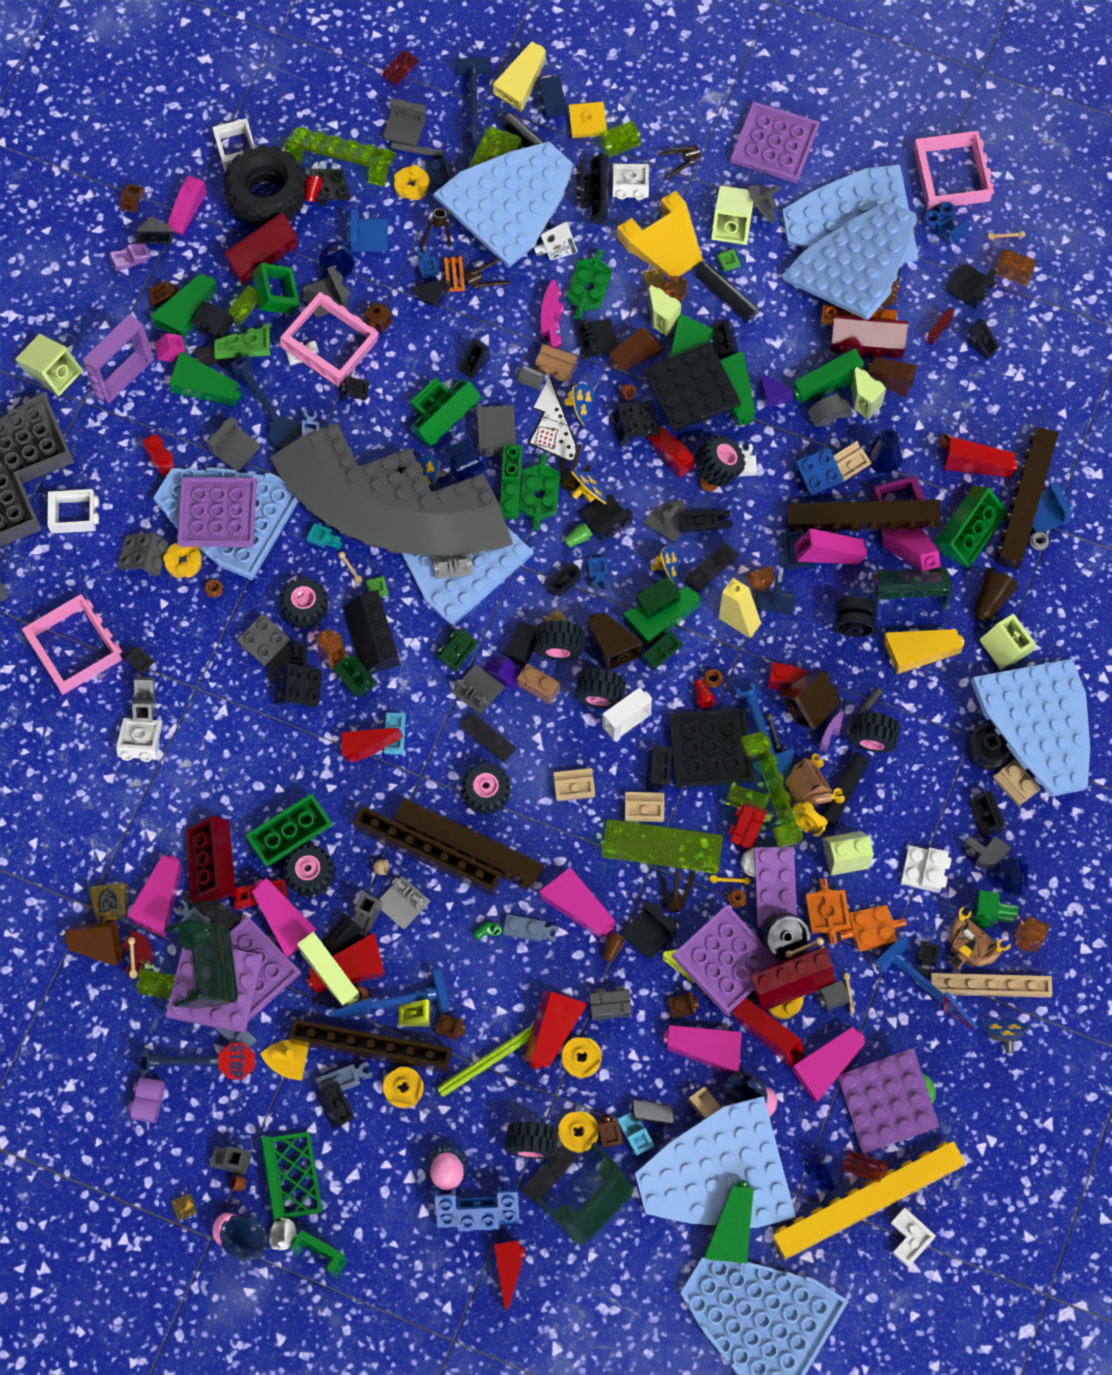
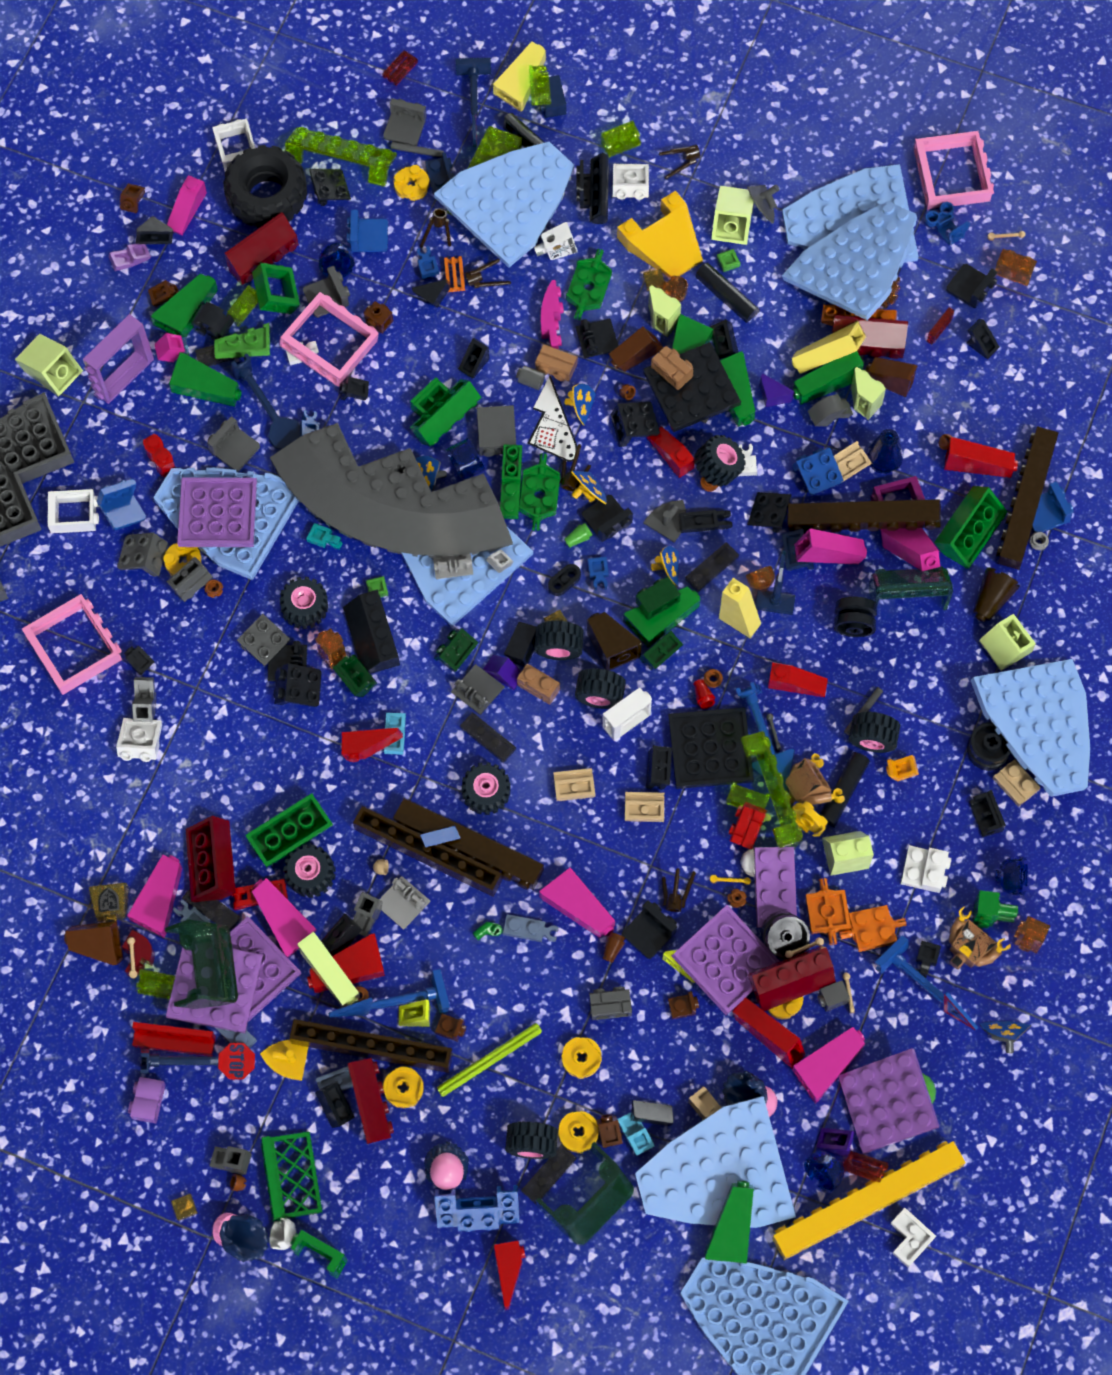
red cone [305,175,323,202] -> none
tan hinge [338,551,362,584] -> none
red slope [523,991,587,1070] -> none
yellow plate [569,102,607,138] -> none
clear neon green bracket [601,819,723,874] -> none
dark pink slope [664,1025,742,1075] -> none
medium lavender plate [730,102,820,184] -> none
dark brown slope [779,668,841,731] -> none
medium lavender slope [820,711,845,752] -> none
yellow slope [883,629,964,674] -> none
tan plate [930,973,1052,998] -> none
dark grey brick [963,836,1011,869] -> none
none -> bracket [96,479,146,530]
none -> red fence [132,1022,216,1057]
none -> dark grey brick [166,557,213,602]
none -> dark red slope [348,1058,394,1144]
none -> sticker [420,826,460,848]
none -> light grey tile [486,549,514,573]
none -> clear neon green hinge [529,65,551,106]
none -> medium nougat brick [651,346,693,390]
none -> black hinge [747,492,792,533]
none -> light yellow slope [791,321,866,374]
none -> dark purple slope [816,1128,855,1157]
none -> light orange bracket [886,755,919,782]

